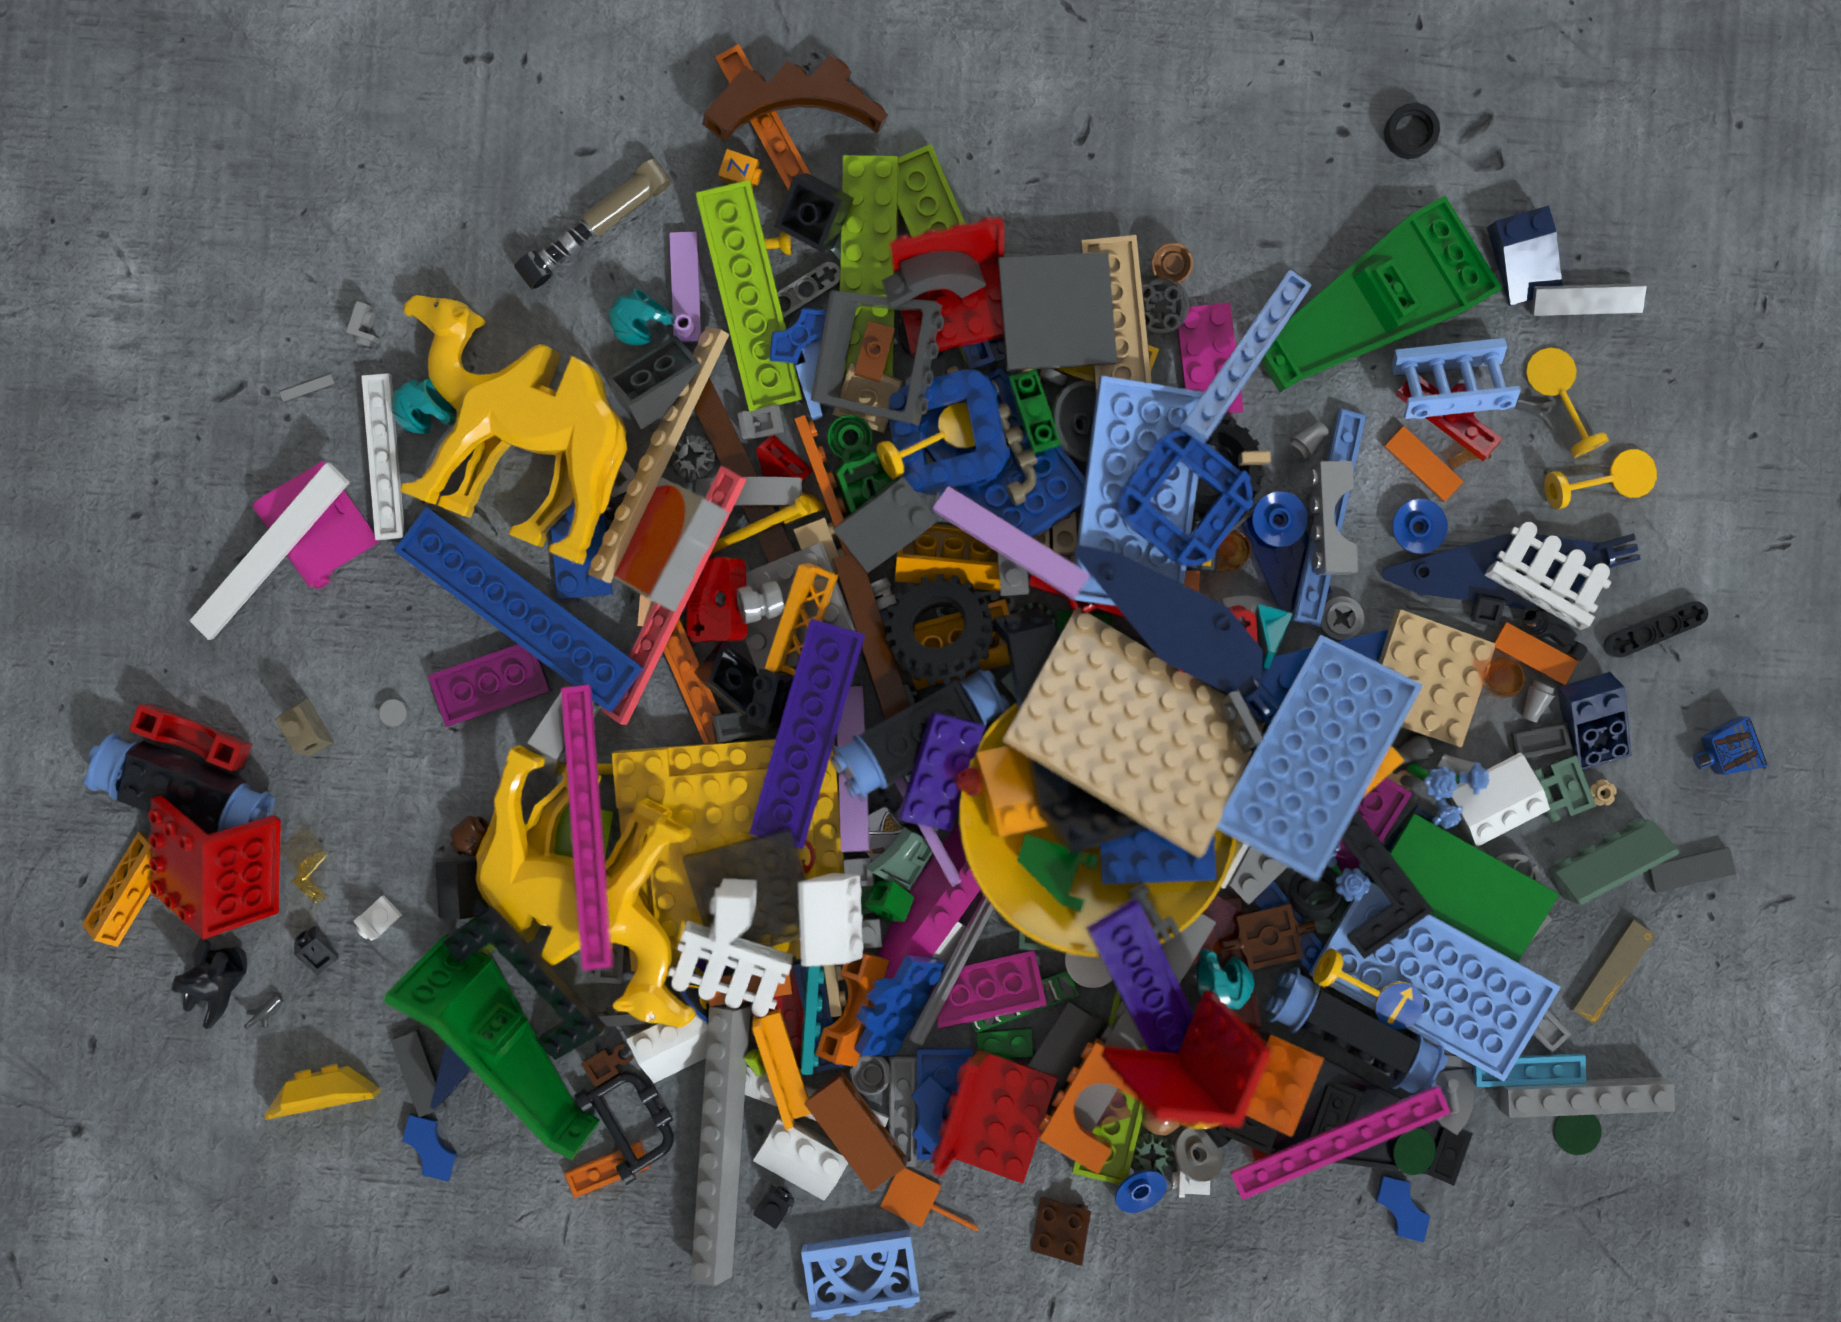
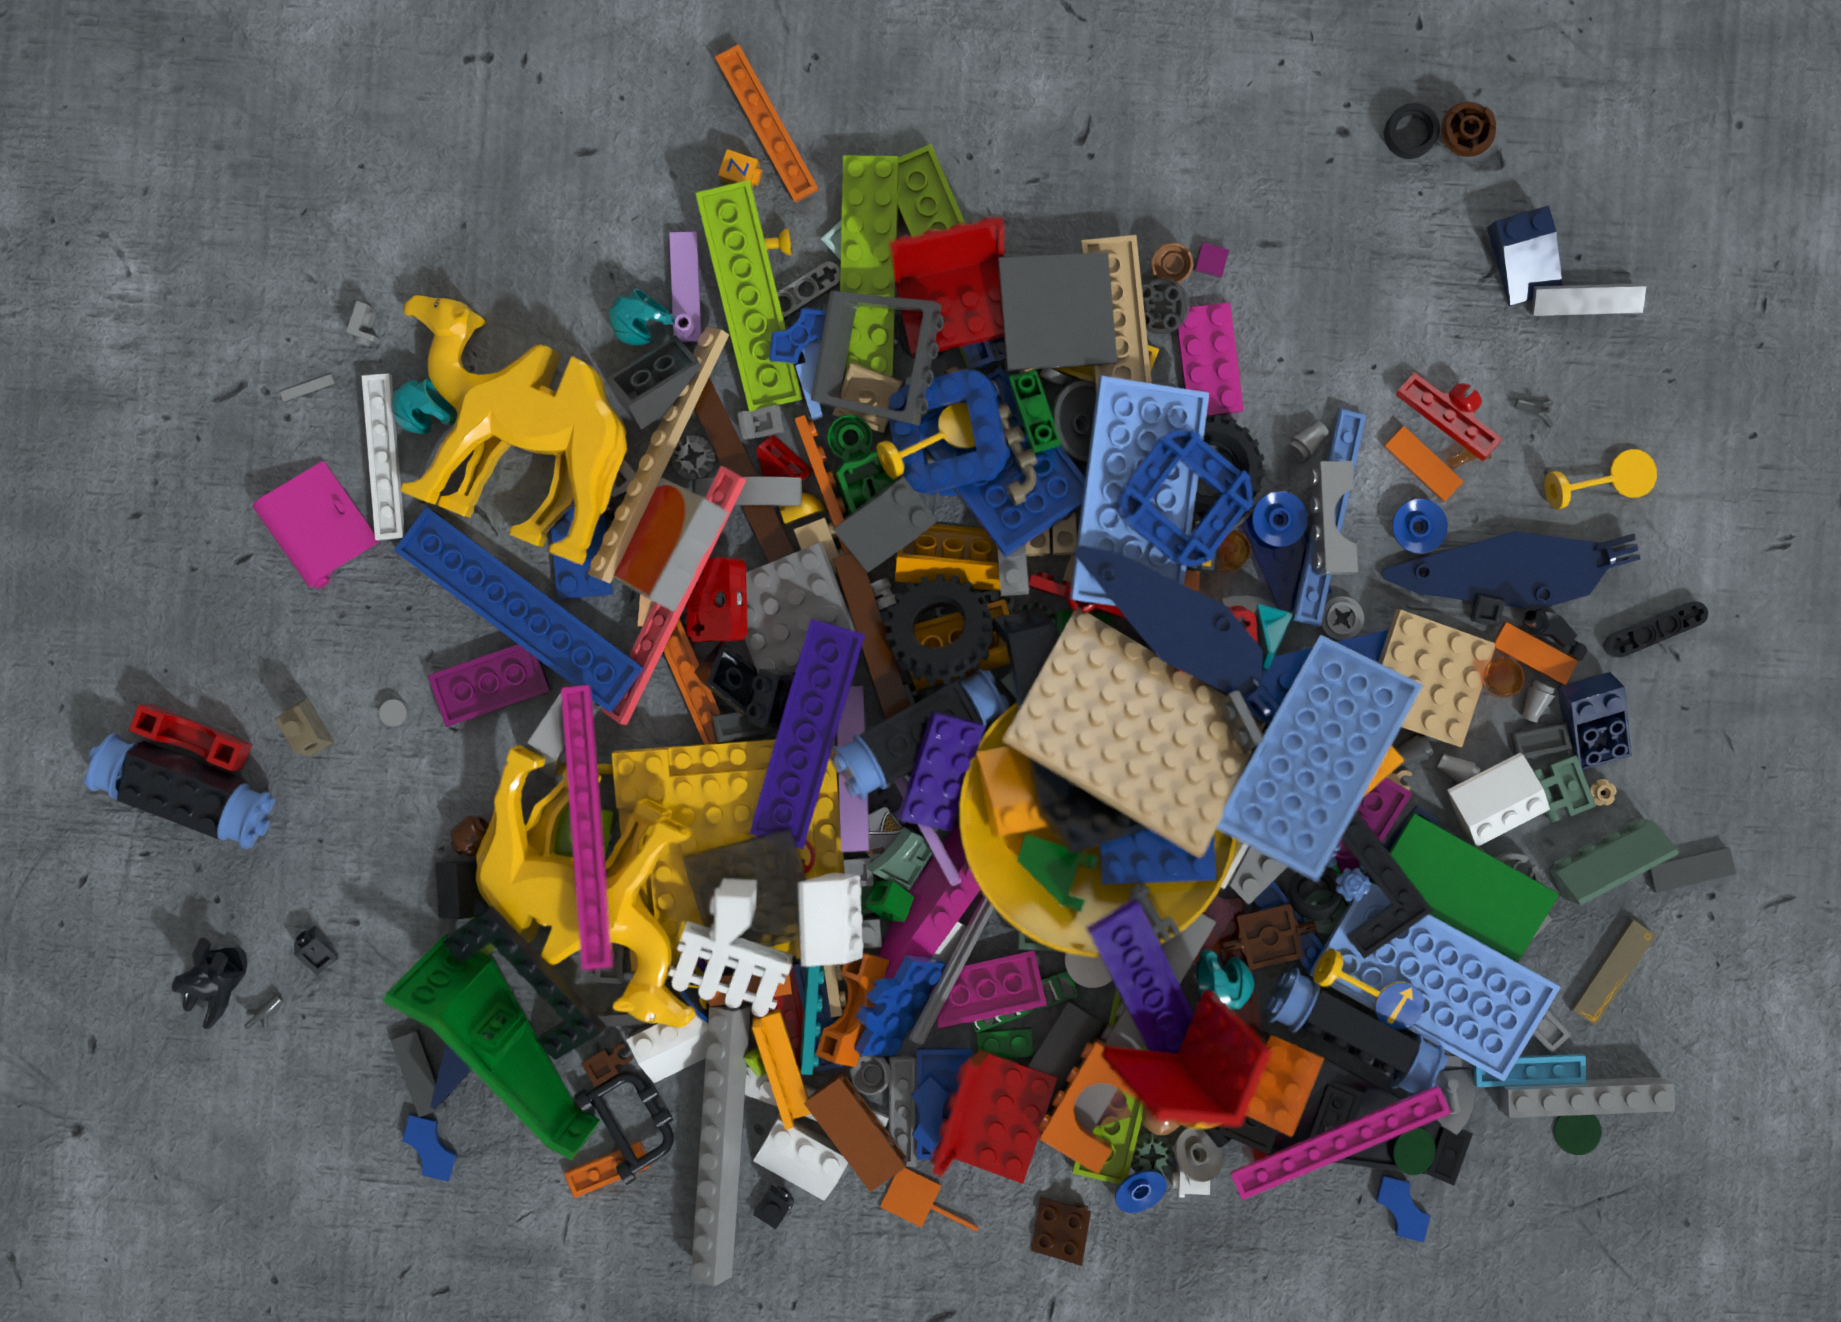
light orange fence [82,831,152,947] -> none
red bracket [149,795,281,939] -> none
white tile [190,463,350,640] -> none
yellow wedge [264,1064,381,1120] -> none
clear yellow bracket [291,851,327,903] -> none
white bracket [353,895,402,941] -> none
piece [514,158,672,290] -> none
reddish brown arch [702,55,888,142] -> none
yellow bar [710,496,811,555] -> none
light grey wheel [737,581,784,624] -> none
light orange fence [765,563,838,676] -> none
black brick [774,173,854,252] -> none
light blue fence [801,1229,920,1320] -> none
dark orange plate [854,321,895,382] -> none
dark grey arch [882,251,986,308] -> none
lavender tile [933,486,1090,600] -> none
clear red tile [953,767,983,796] -> none
medium blue tile [1180,269,1312,444] -> none
tan tile [1238,451,1271,465] -> none
green wing [1261,195,1502,392] -> none
light blue fence [1391,338,1521,419] -> none
medium blue plant [1407,762,1489,829] -> none
white fence [1485,522,1611,630] -> none
yellow piece [1526,348,1609,458] -> none
torso [1693,716,1768,775] -> none
none -> magenta tile [1194,243,1229,278]
none -> reddish brown cone [1441,102,1496,157]

